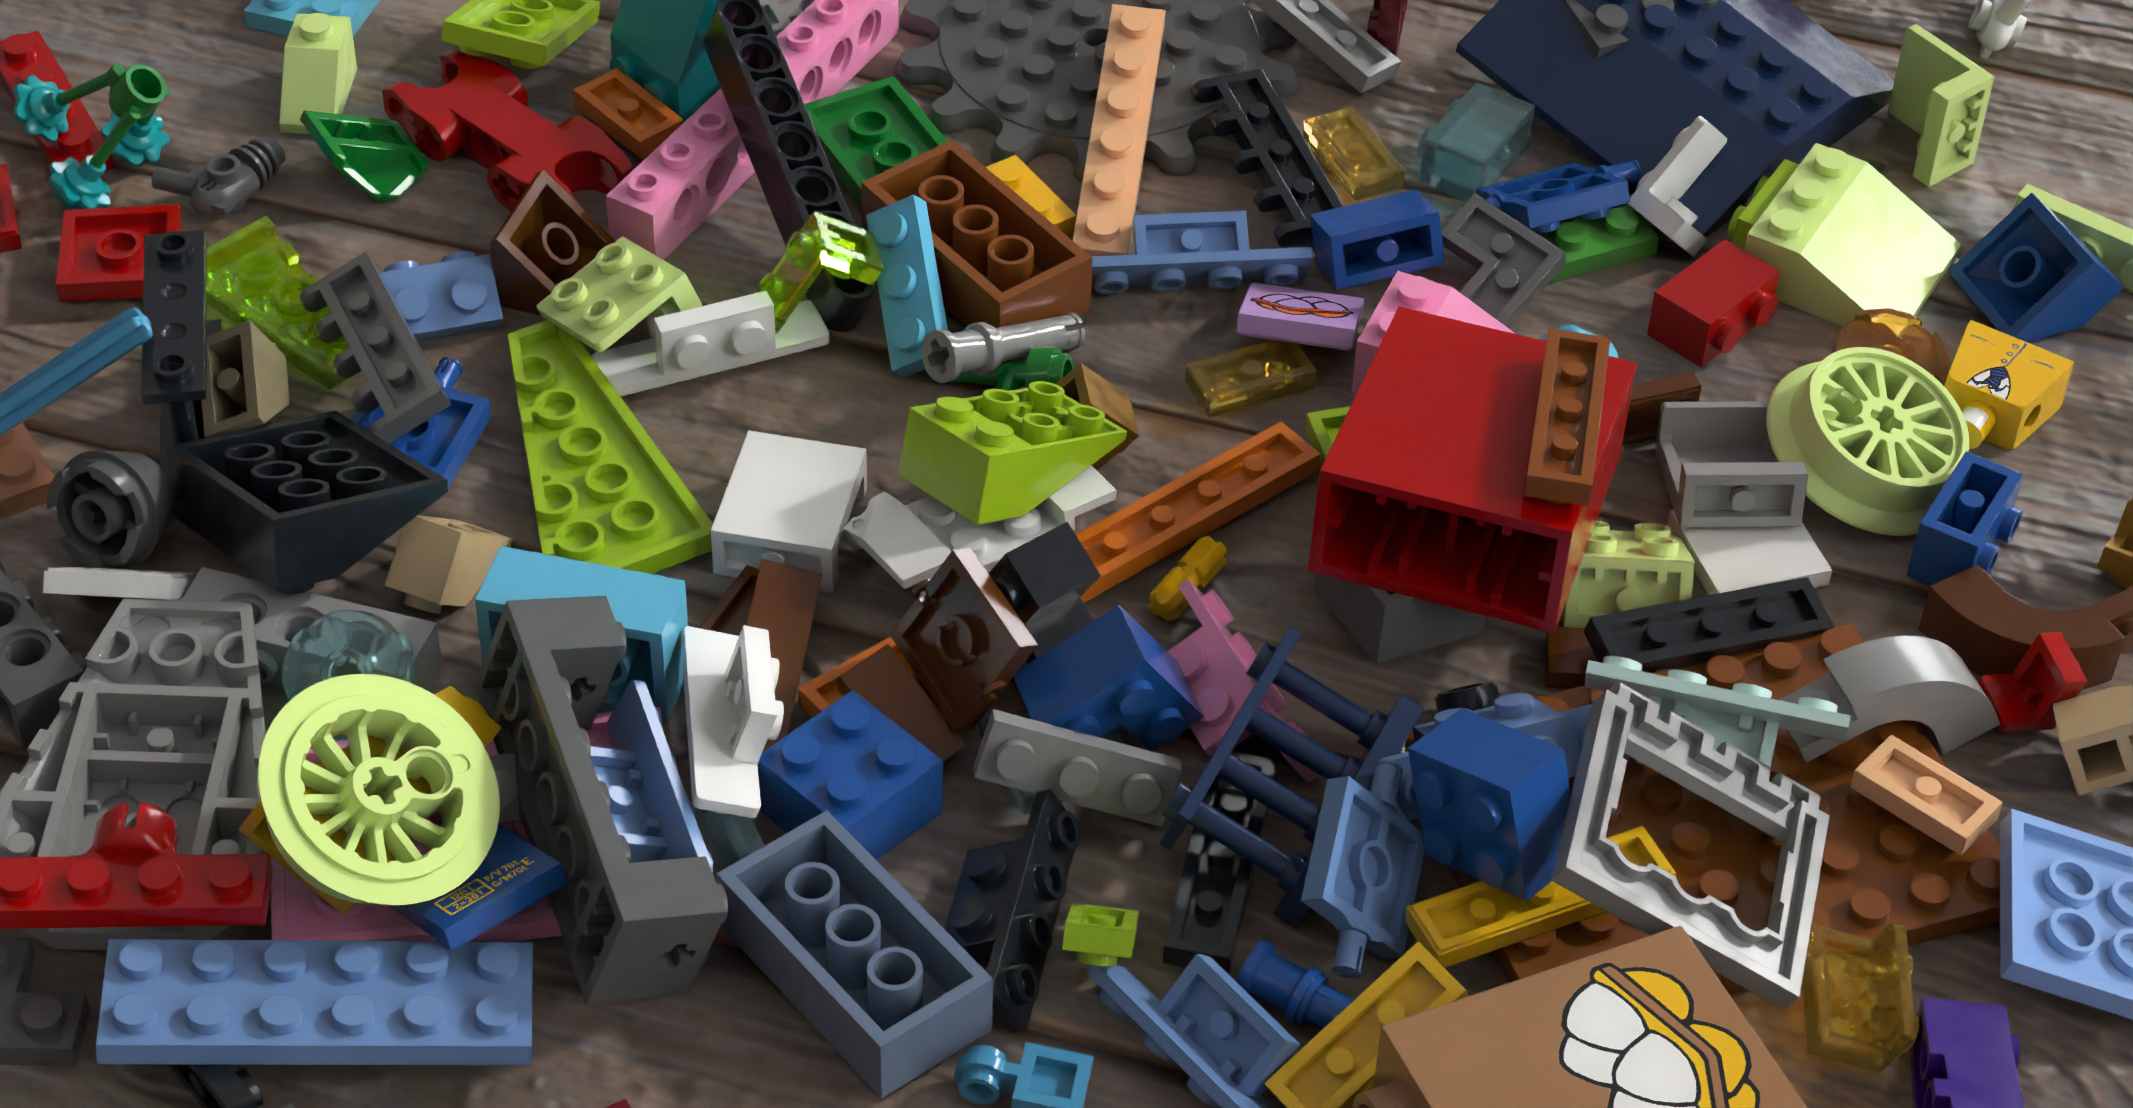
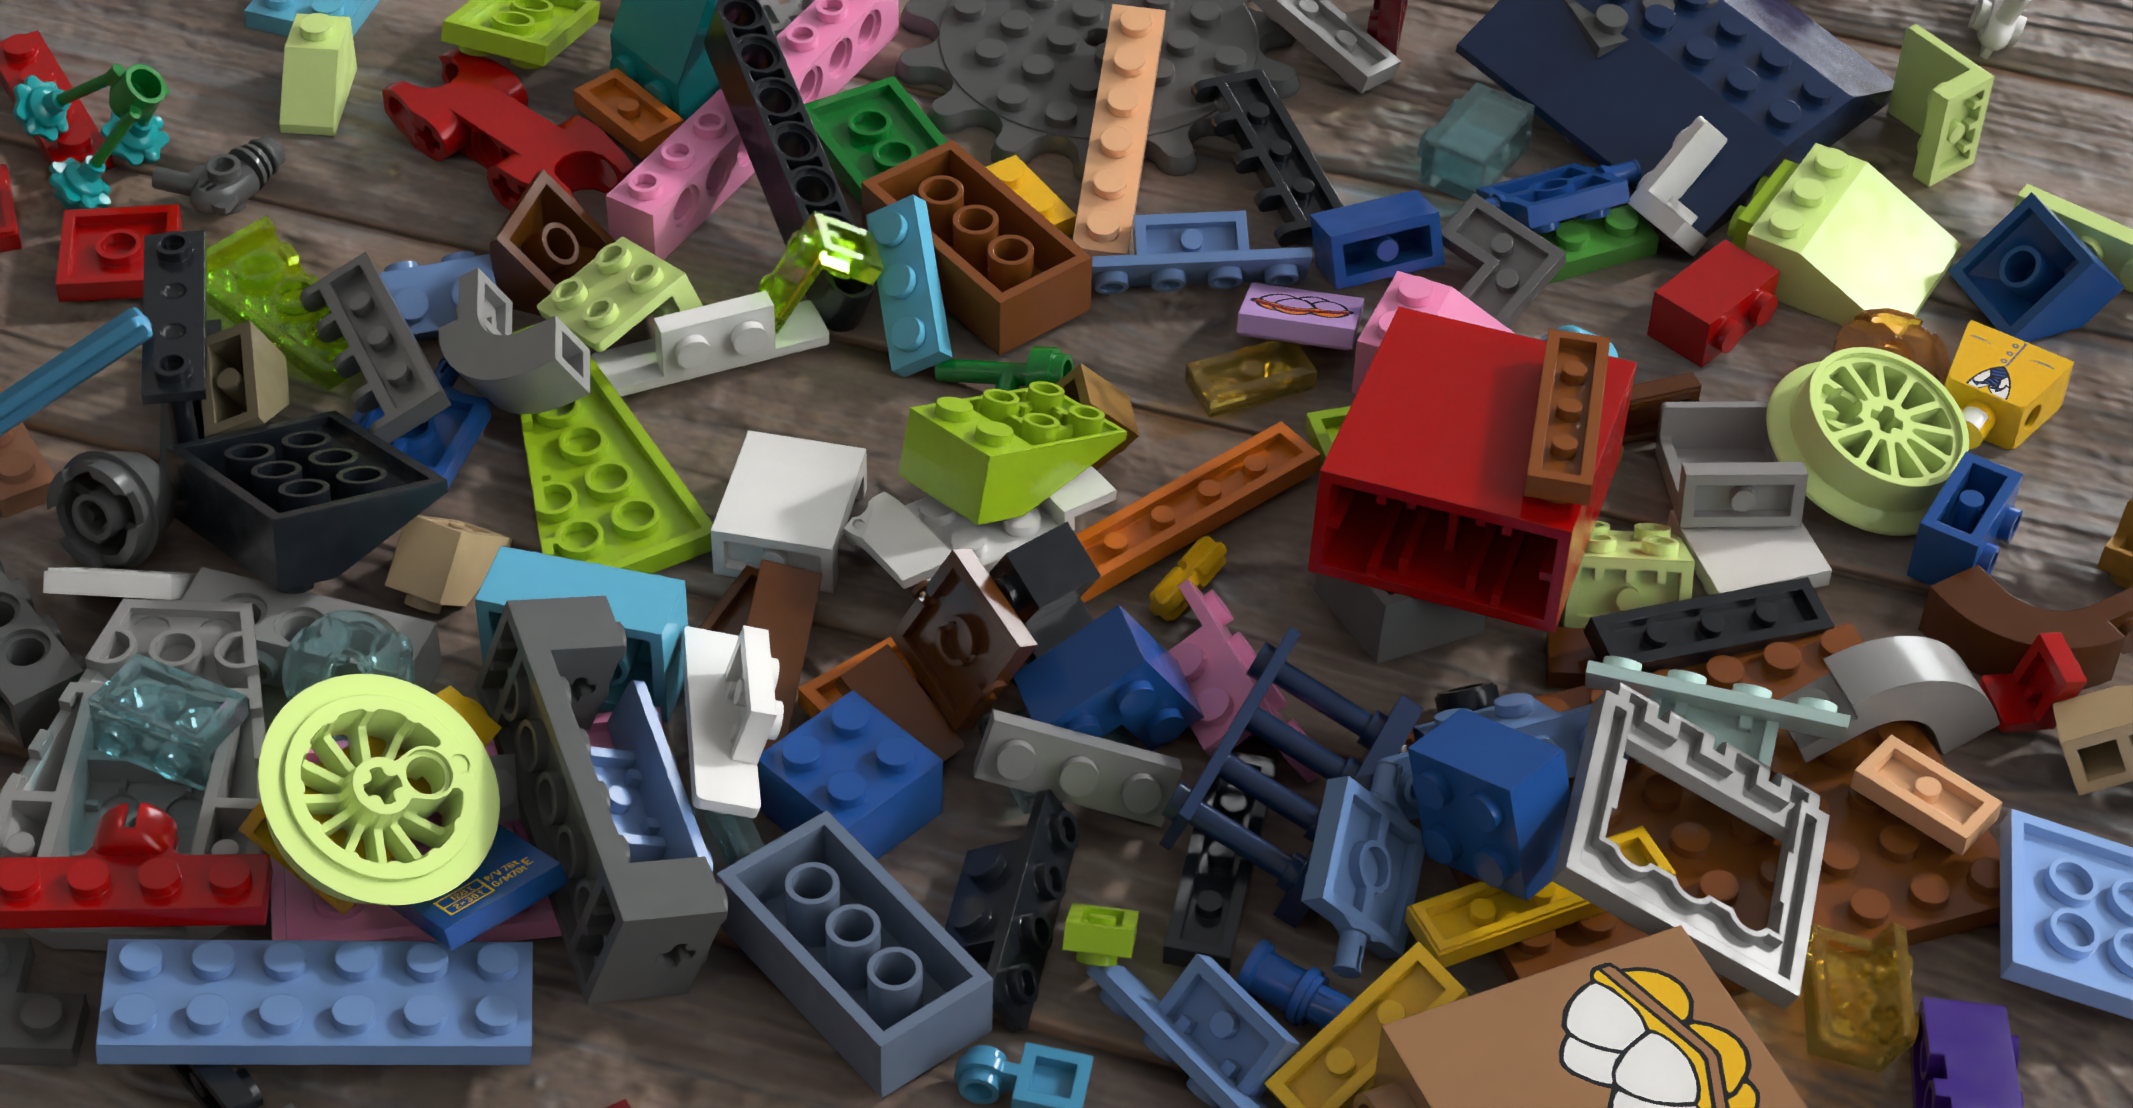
green slope [300,110,429,202] -> none
light grey pin [922,312,1086,383] -> none
clear yellow plate [1303,107,1405,201] -> none
none -> clear light blue bracket [88,653,249,791]
none -> light grey arch [438,268,590,414]

